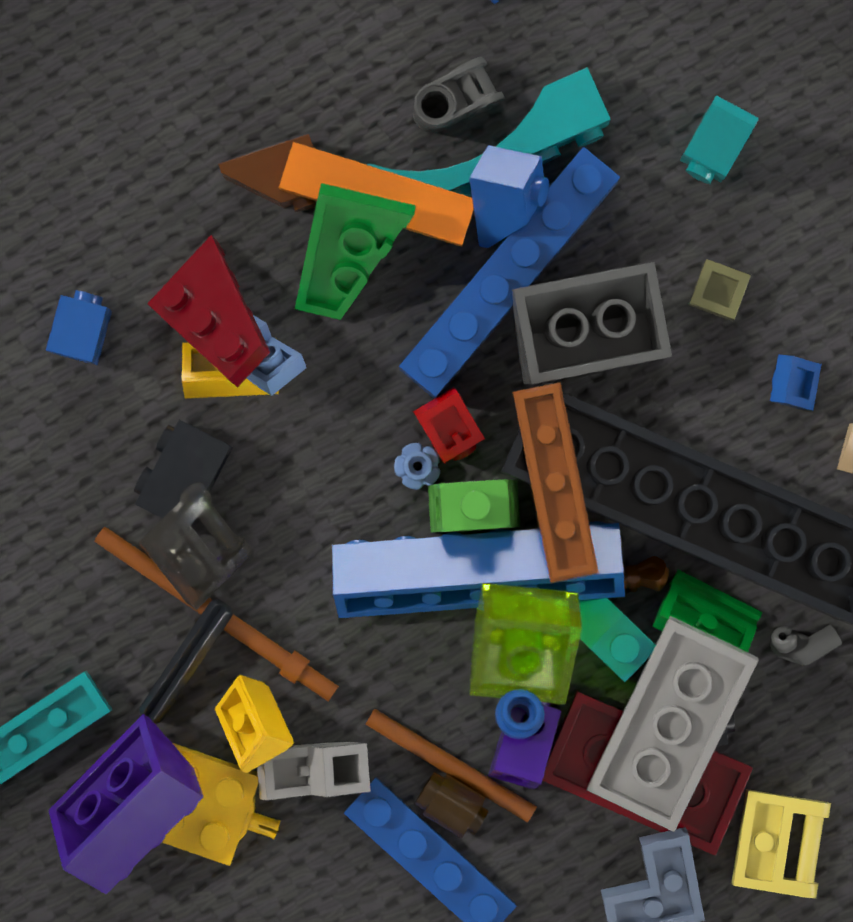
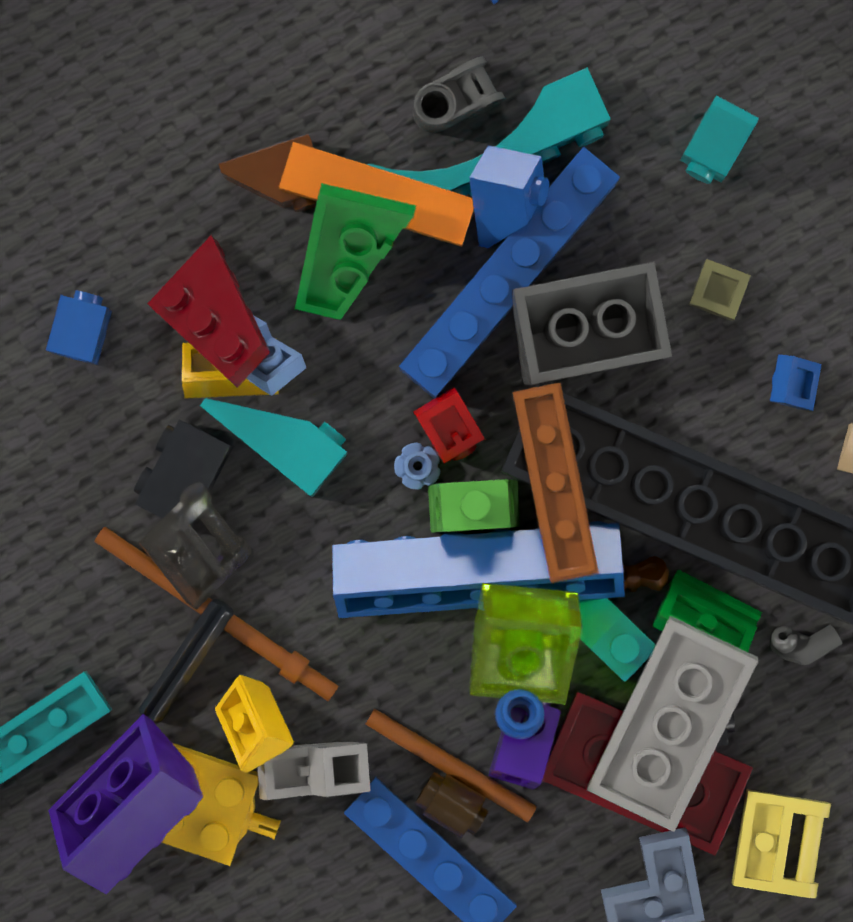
none -> teal slope [199,398,348,497]

